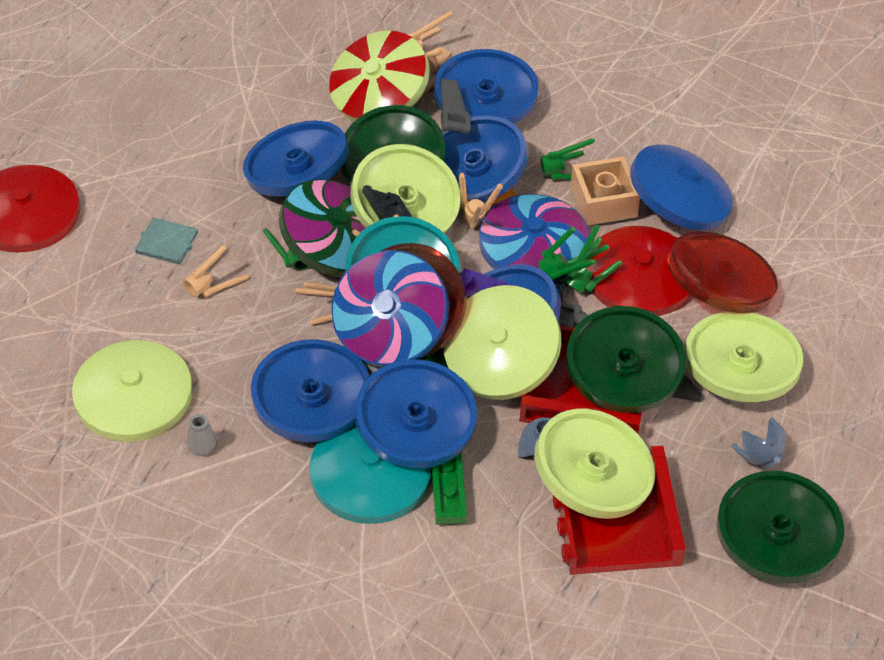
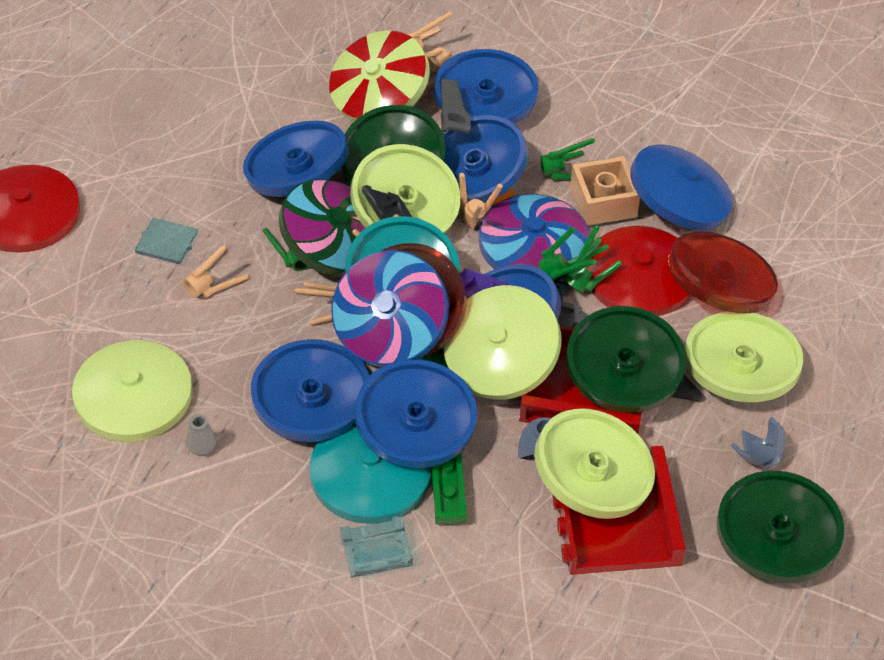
none -> clear light blue plate [339,516,413,578]

